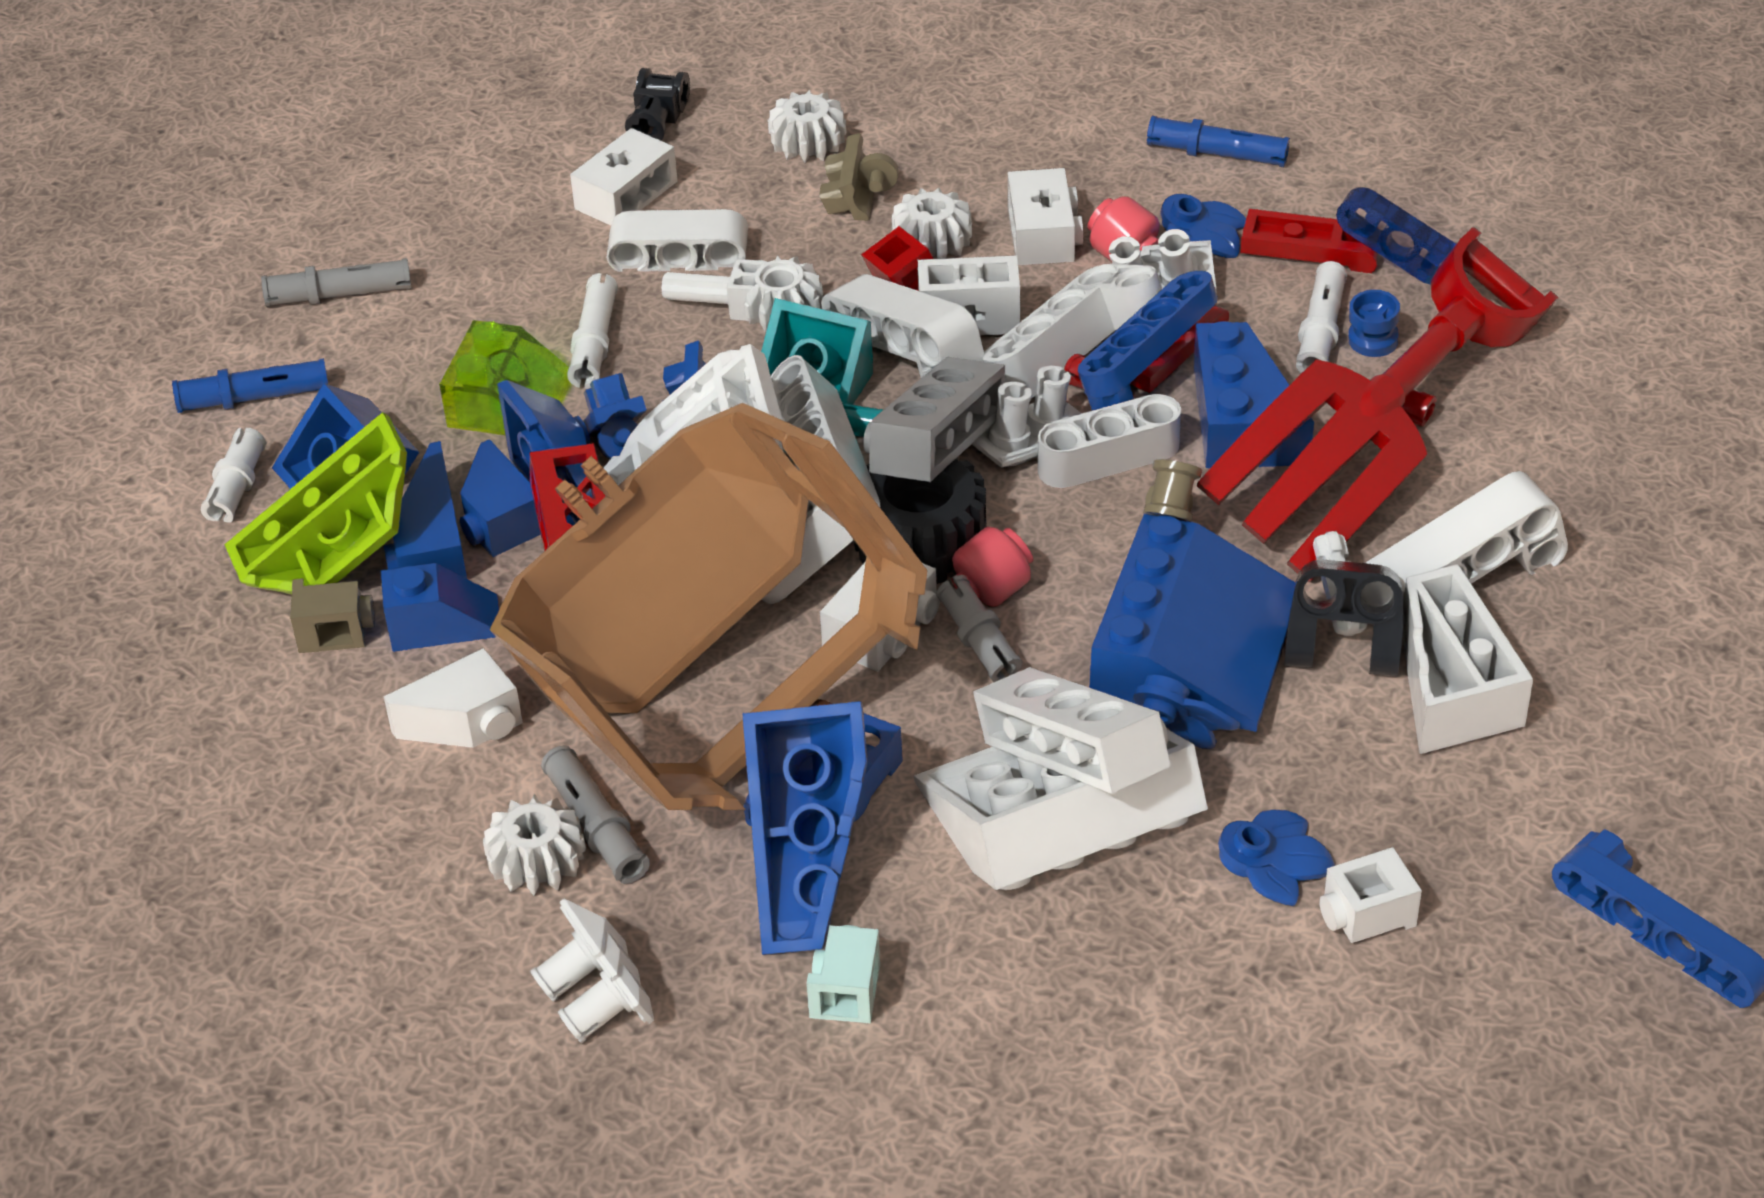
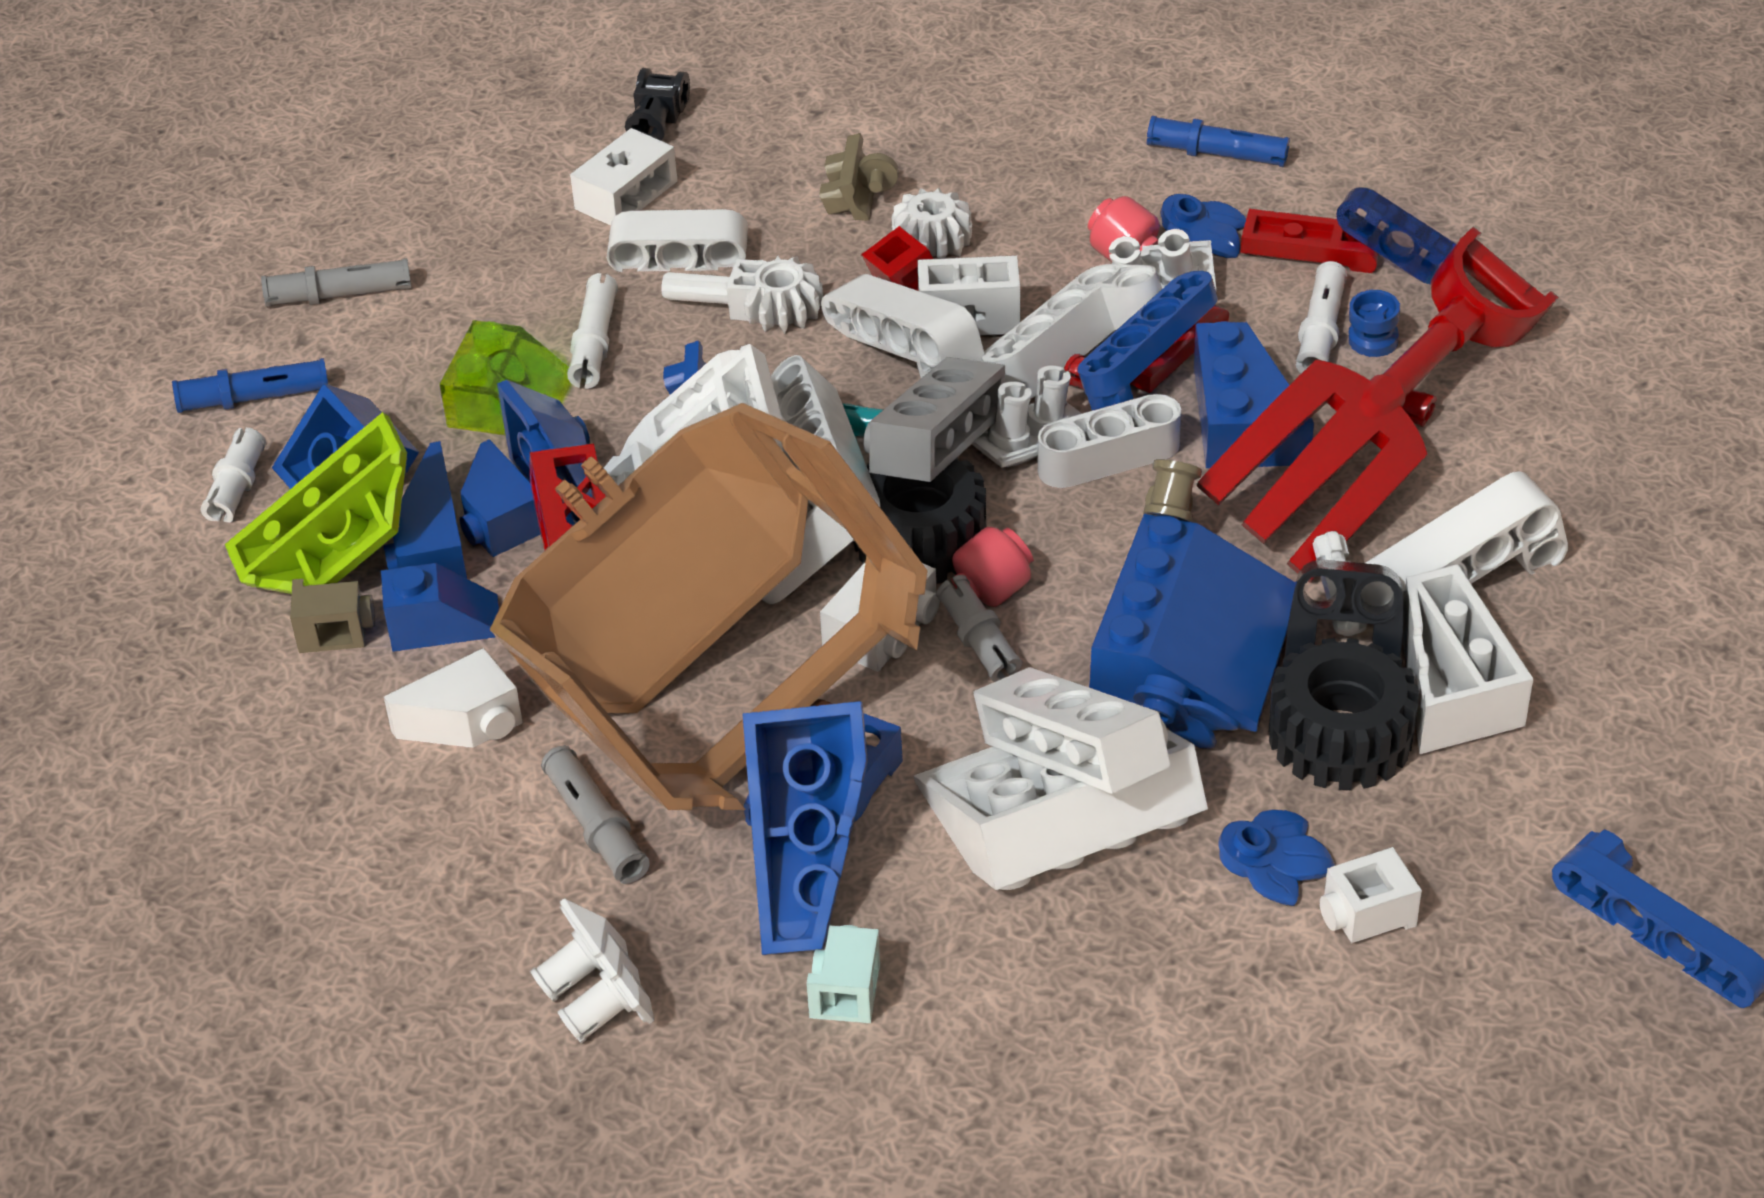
white gear [483,794,586,896] -> none
blue hips [583,373,647,460] -> none
teal slope [761,298,873,404] -> none
white gear [768,90,847,163] -> none
white brick [1008,168,1083,265] -> none
none -> black tyre [1268,638,1419,790]

